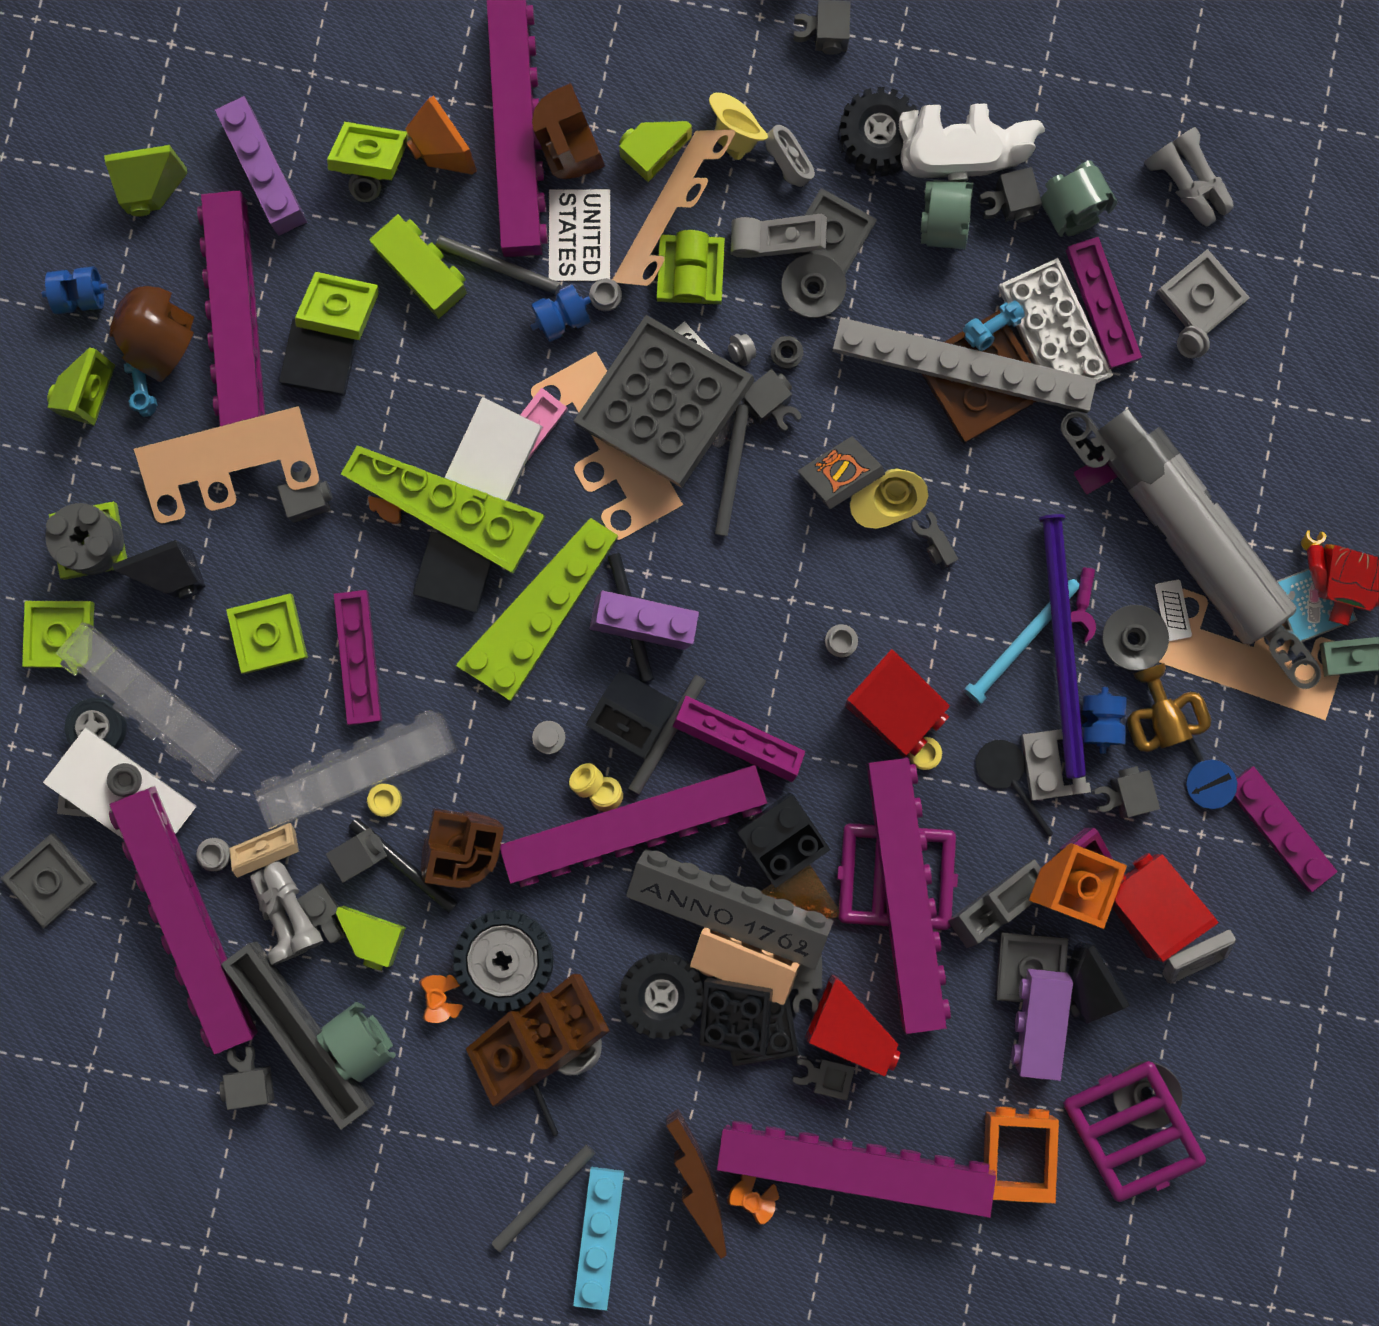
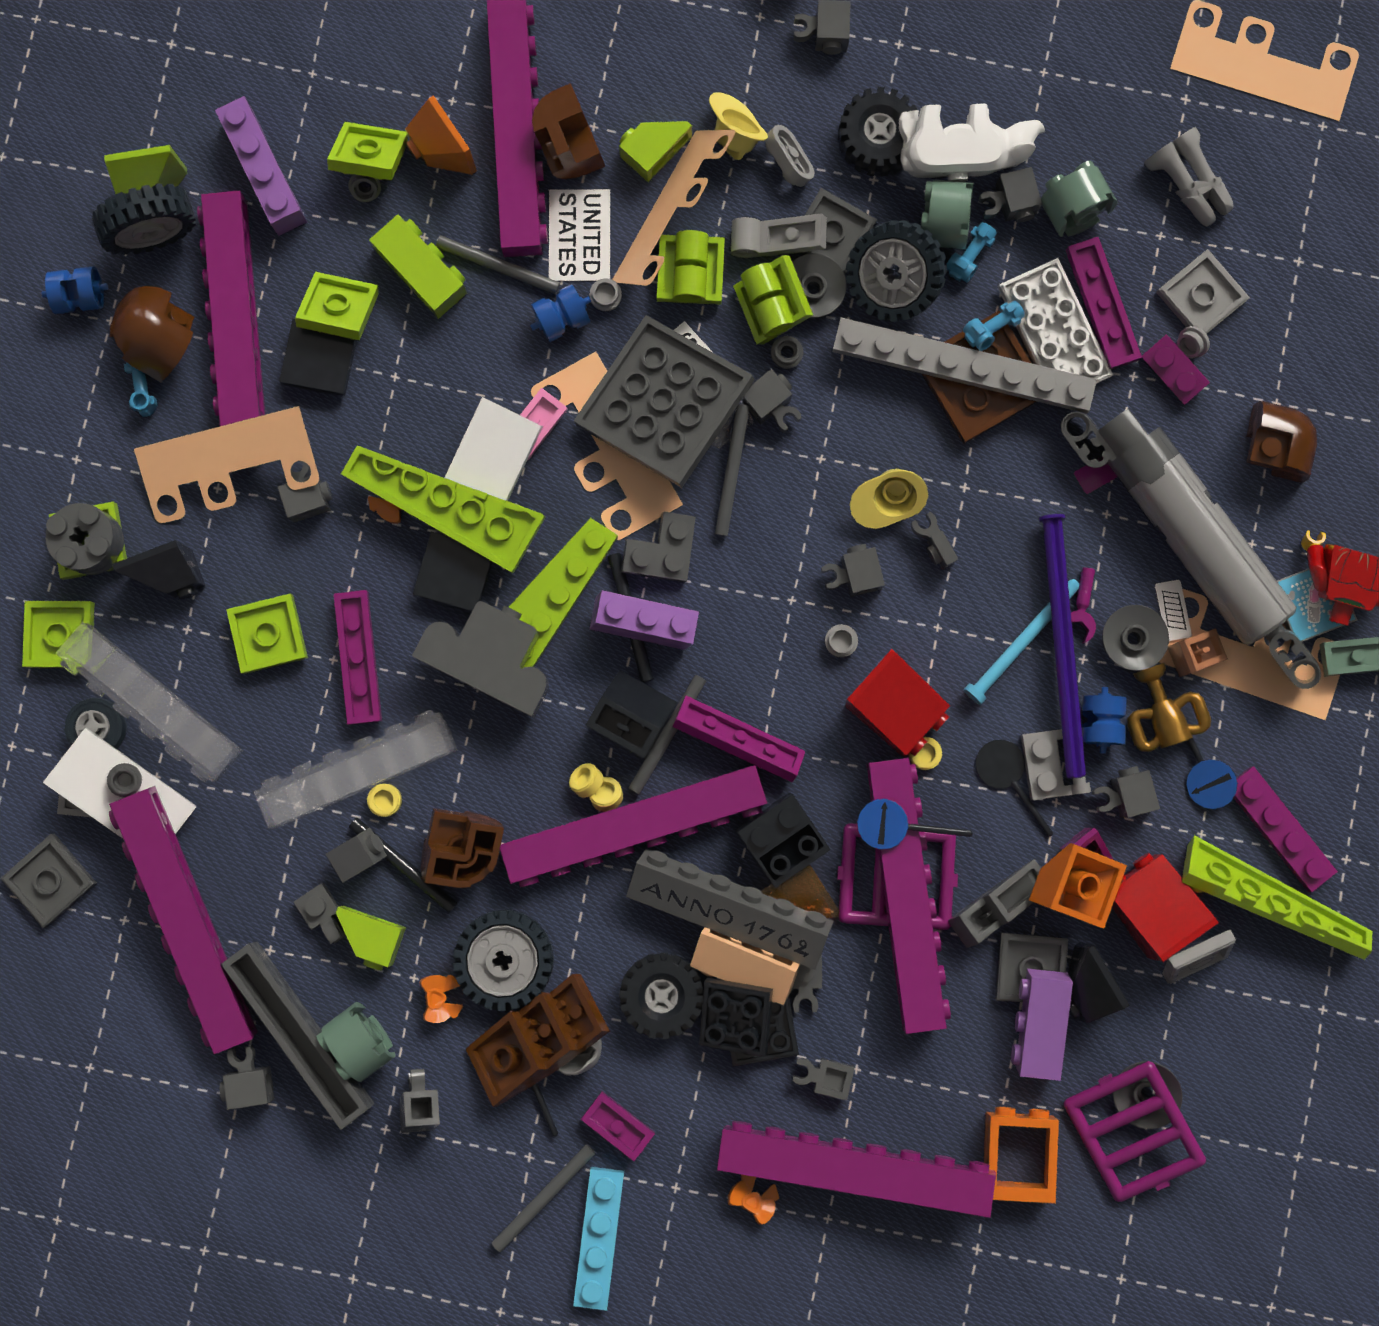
lime slope [47,347,115,426] -> none
light grey plate [196,838,230,871] -> none
tan plate [229,823,299,878] -> none
light grey piece [250,862,324,966] -> none
light grey plate [532,721,566,754] -> none
reddish brown slope [666,1109,727,1259] -> none
light grey plate [728,334,756,366] -> none
dark grey tile [798,436,885,509] -> none
red slope [805,975,901,1076] -> none
none -> black wheel [92,184,196,255]
none -> dark grey brick [399,1069,440,1133]
none -> dark grey brick [412,601,549,718]
none -> magenta plate [581,1091,655,1161]
none -> dark grey plate [621,512,696,583]
none -> lime plate [733,255,813,345]
none -> dark grey brick [821,544,885,597]
none -> wheel [846,220,947,322]
none -> blue piece [857,799,973,849]
none -> dark azure bar [947,222,997,283]
none -> magenta plate [1142,334,1210,405]
none -> nougat slope [1168,629,1228,677]
none -> light nougat piece [1170,0,1359,121]
none -> lime wing [1182,835,1373,960]
none -> reddish brown brick [1246,401,1317,483]

